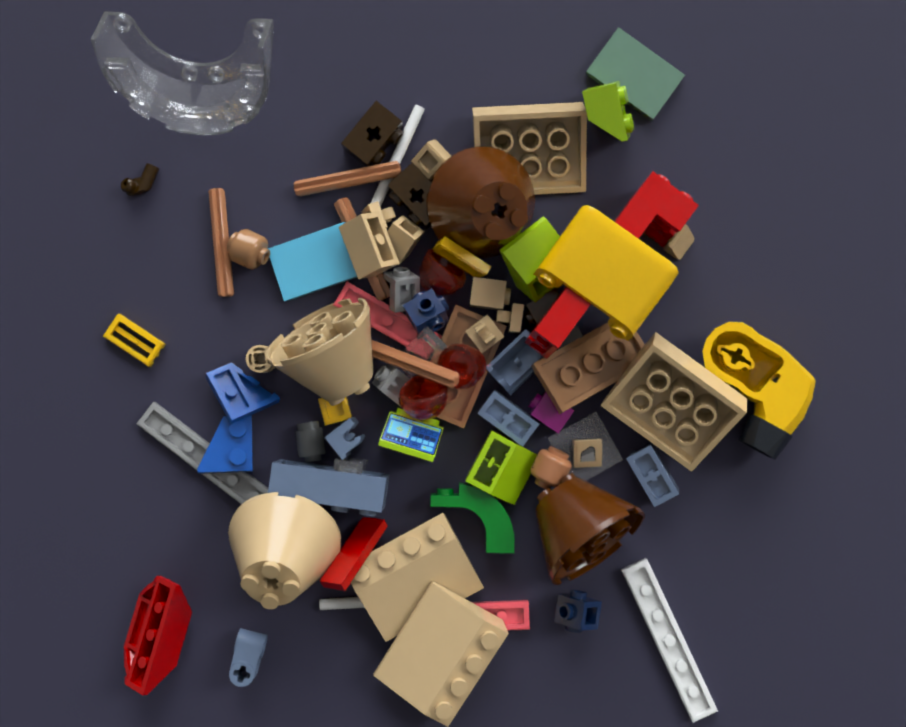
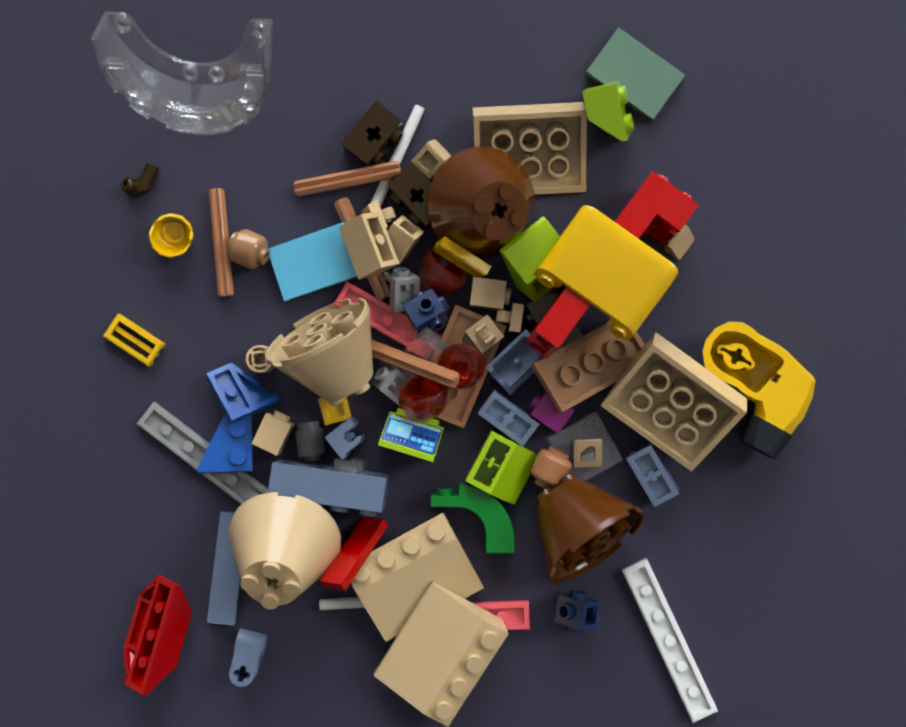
none -> yellow hair [149,213,194,258]
none -> sand blue tile [207,511,241,626]
none -> tan brick [251,410,295,456]

